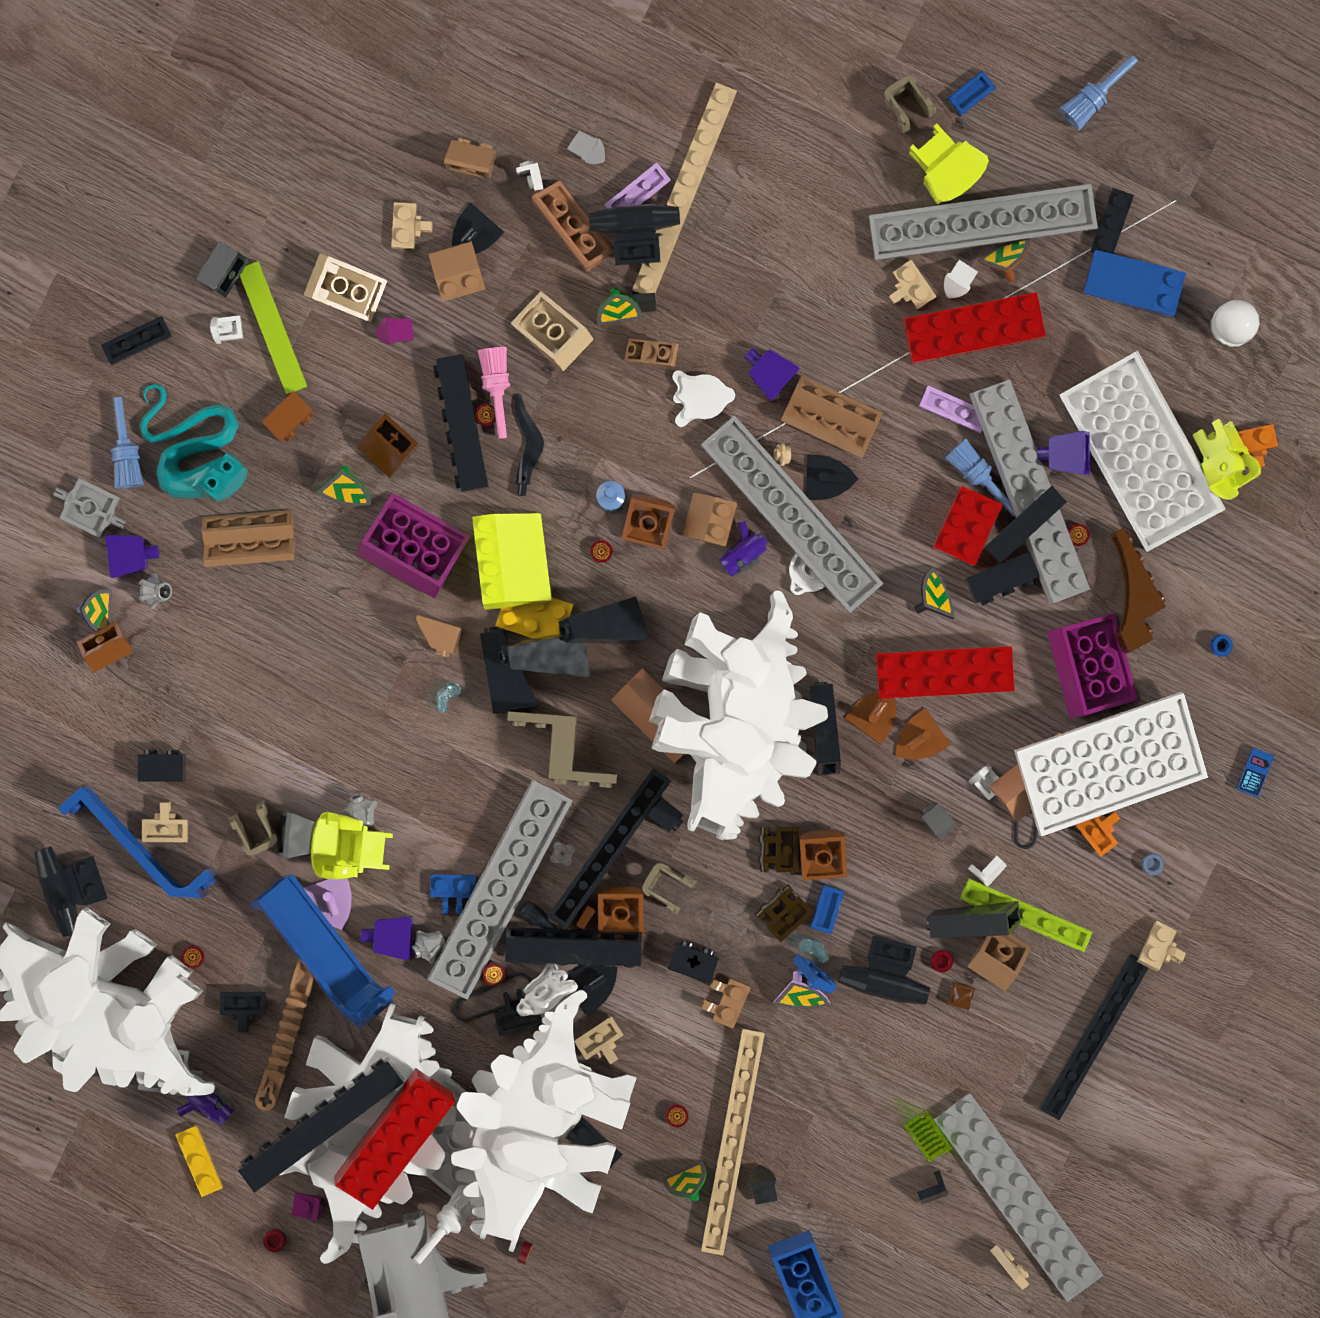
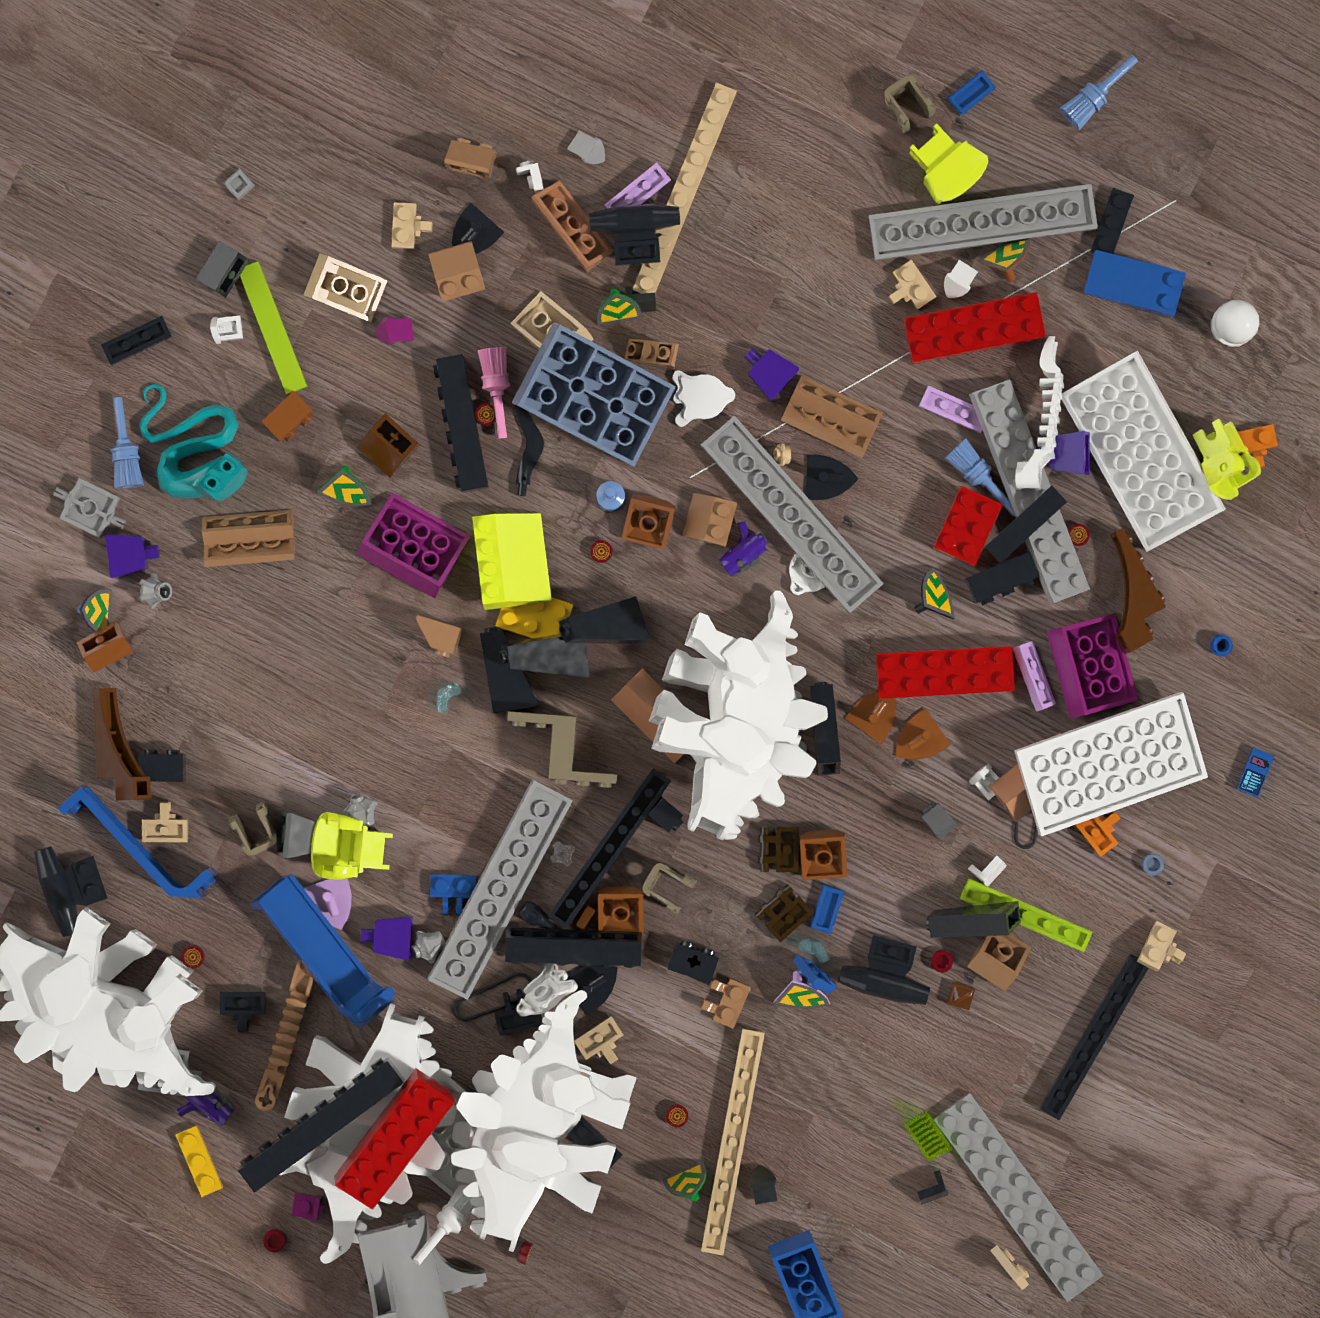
dark red tile [481,962,505,986] -> none
none -> reddish brown arch [93,688,151,801]
none -> light grey tile [223,168,255,201]
none -> sand blue brick [512,322,676,467]
none -> lavender plate [1013,641,1056,712]
none -> white piece [1015,336,1064,488]

